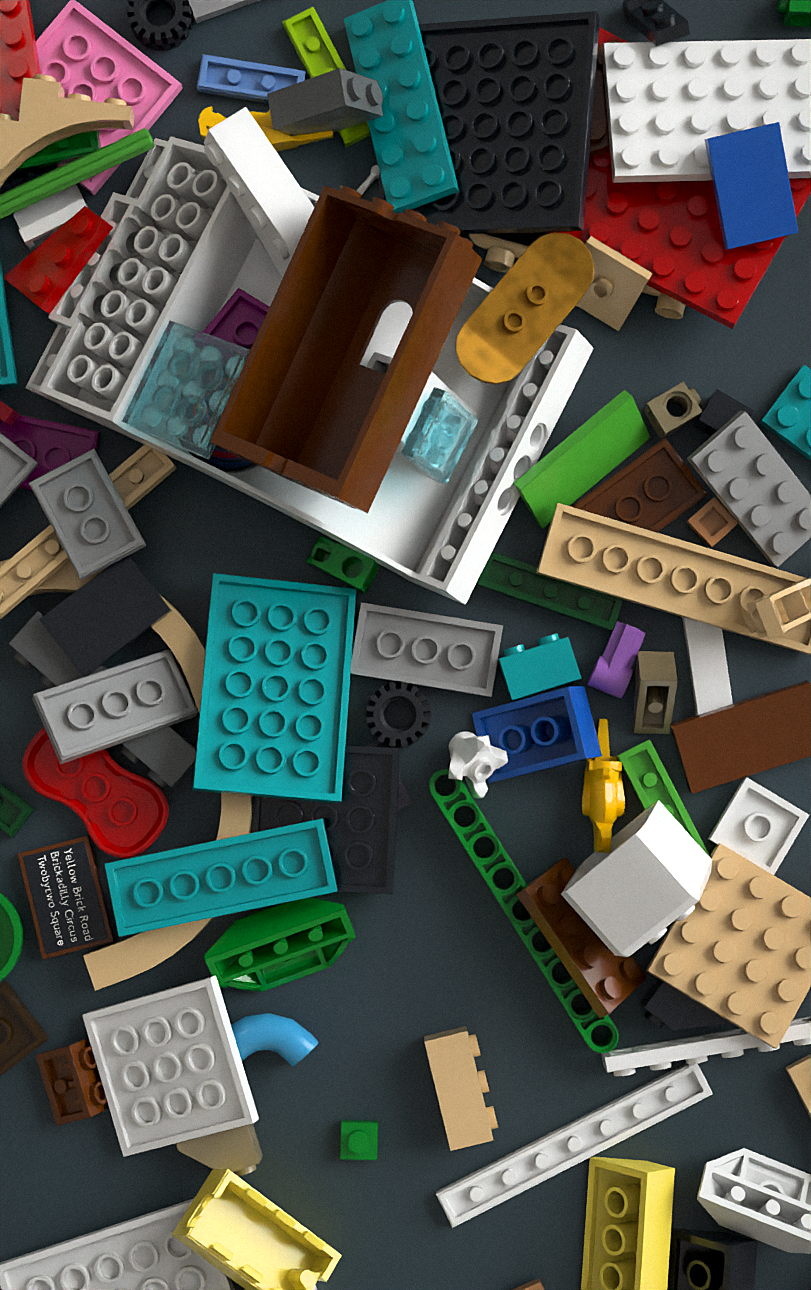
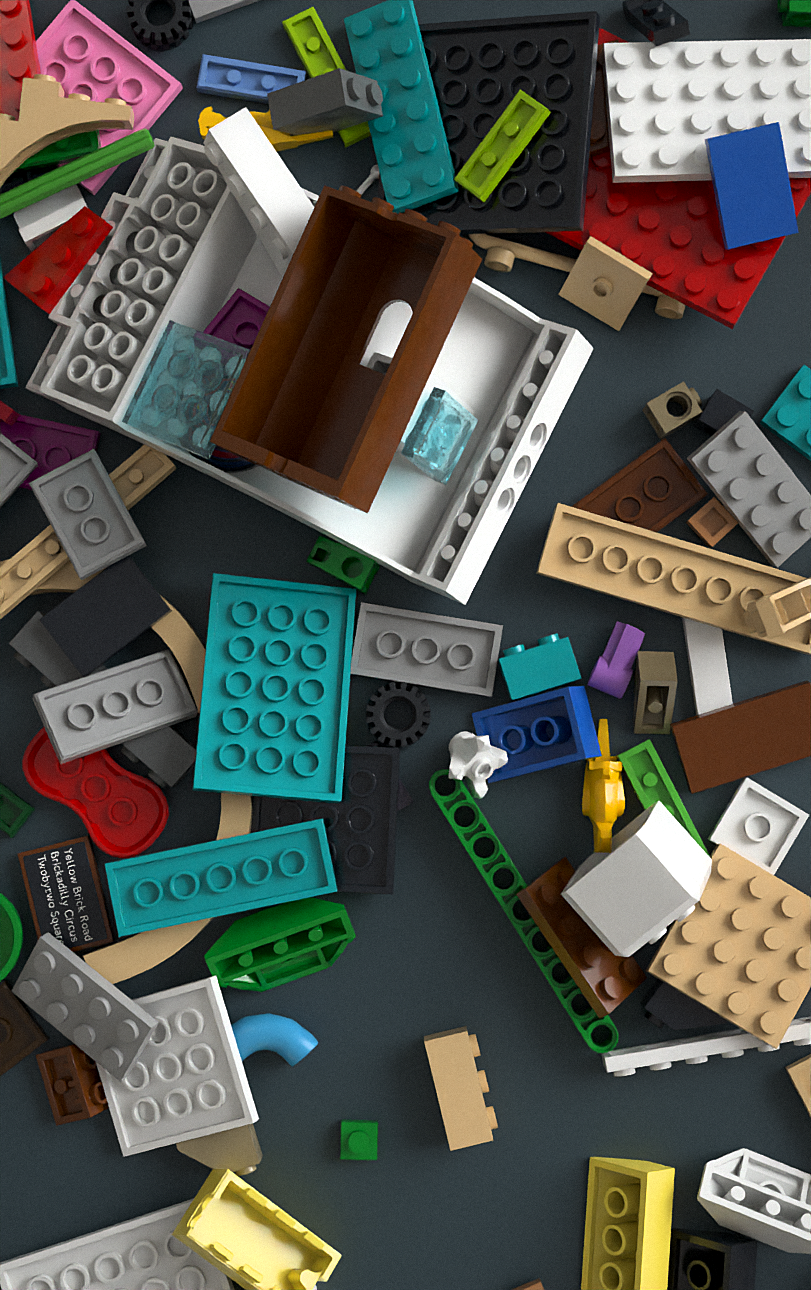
white tile [436,1063,713,1228] -> none
pearl gold piece [455,232,594,385] -> none
dark green plate [477,552,624,632] -> none
bright green tile [514,390,650,529] -> none
none -> light grey plate [12,932,159,1082]
none -> lime tile [454,89,551,202]

